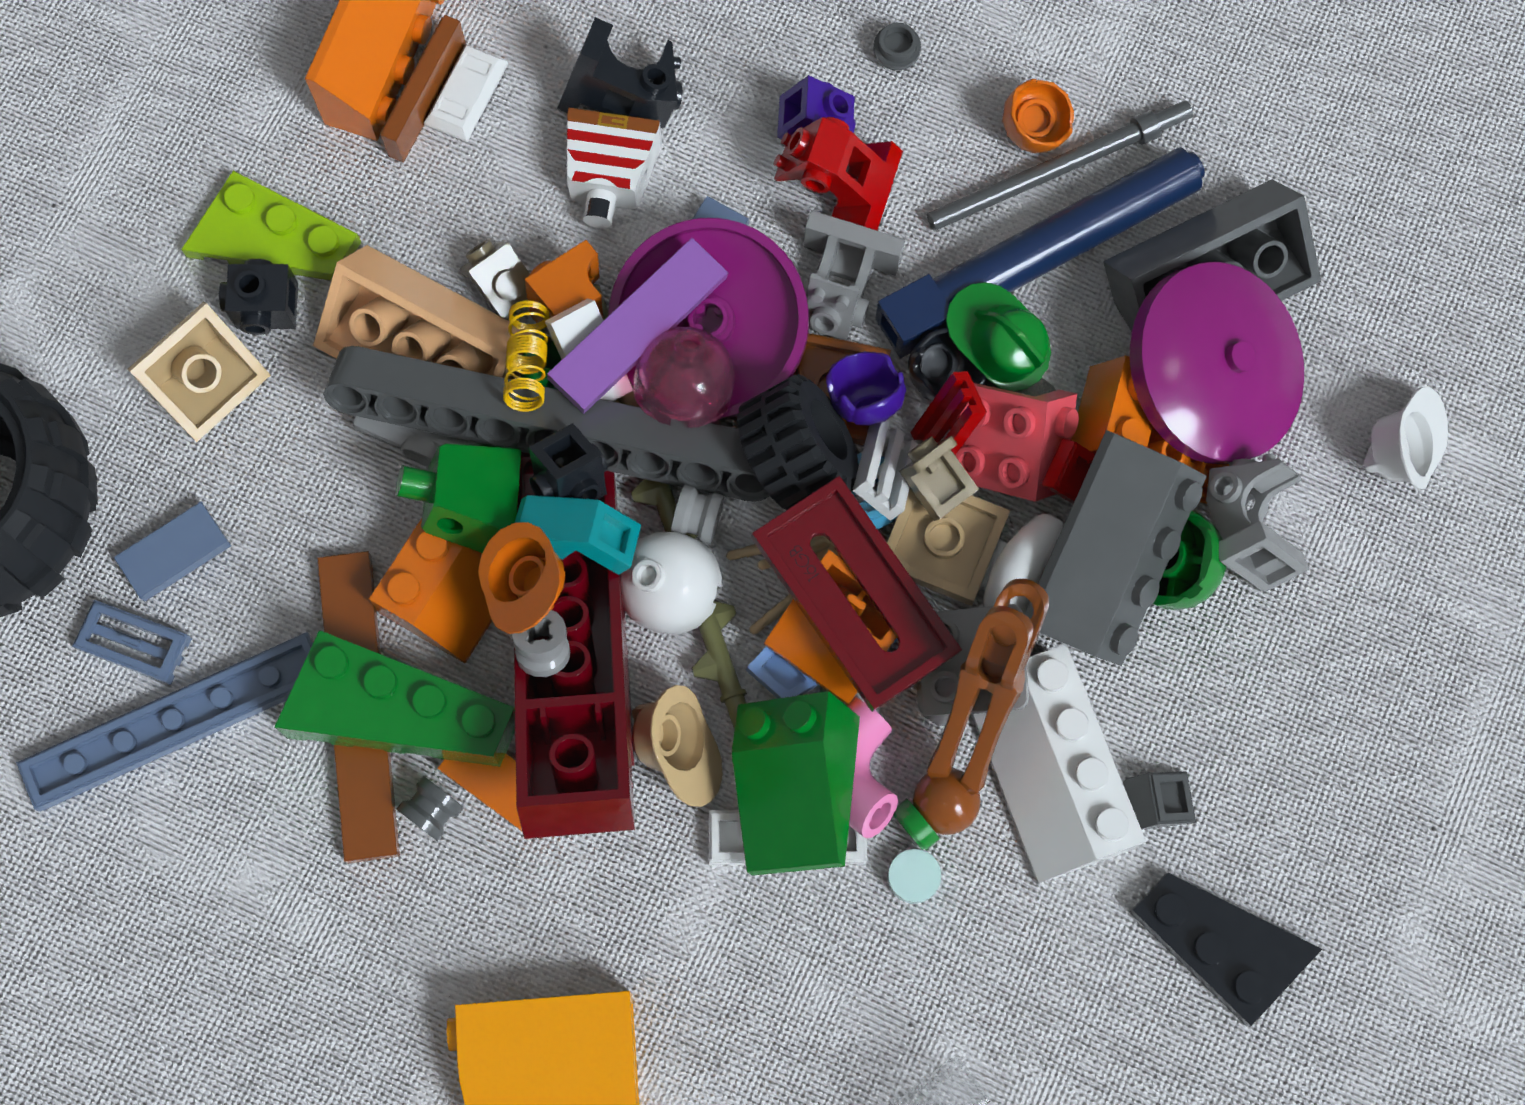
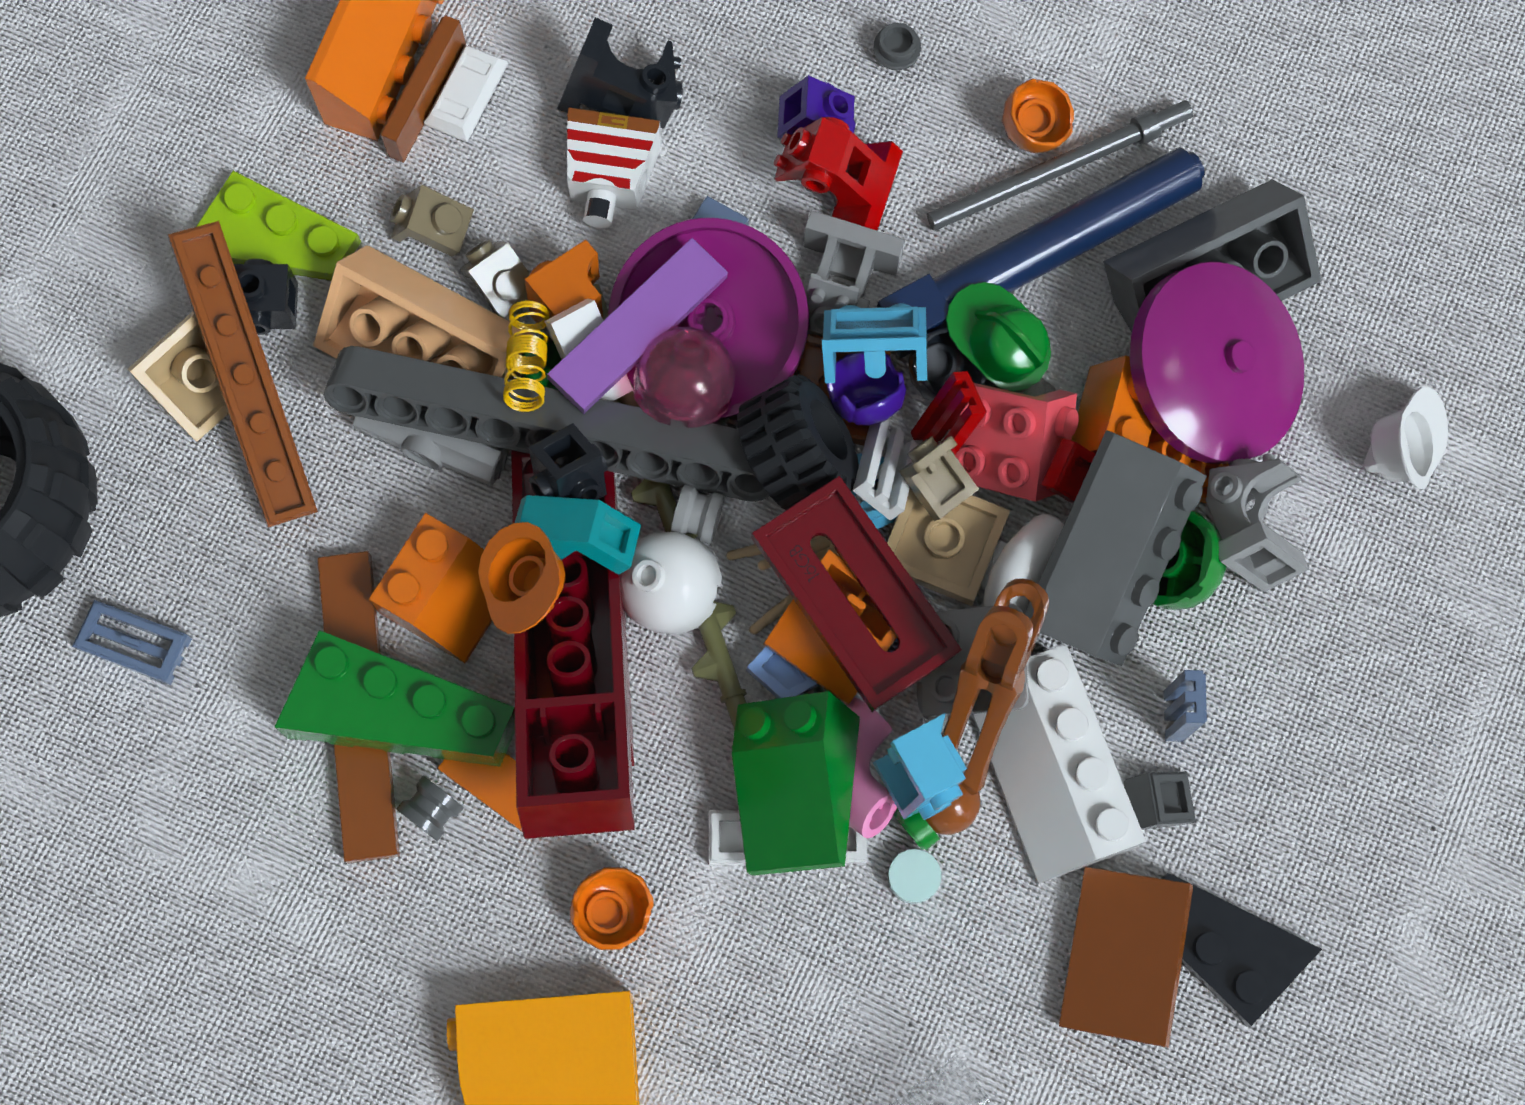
sand blue tile [16,632,314,812] -> none
sand blue tile [114,502,232,602] -> none
green torso [395,444,521,553] -> none
light grey wheel [511,610,570,677] -> none
tan piece [632,685,723,807] -> none
none -> dark orange tile [168,221,318,528]
none -> dark tan bracket [390,184,474,257]
none -> orange hair [570,867,654,950]
none -> medium azure window [822,303,927,383]
none -> medium azure window [873,713,967,820]
none -> dark orange tile [1059,867,1193,1048]
none -> sand blue tile [1164,670,1207,742]

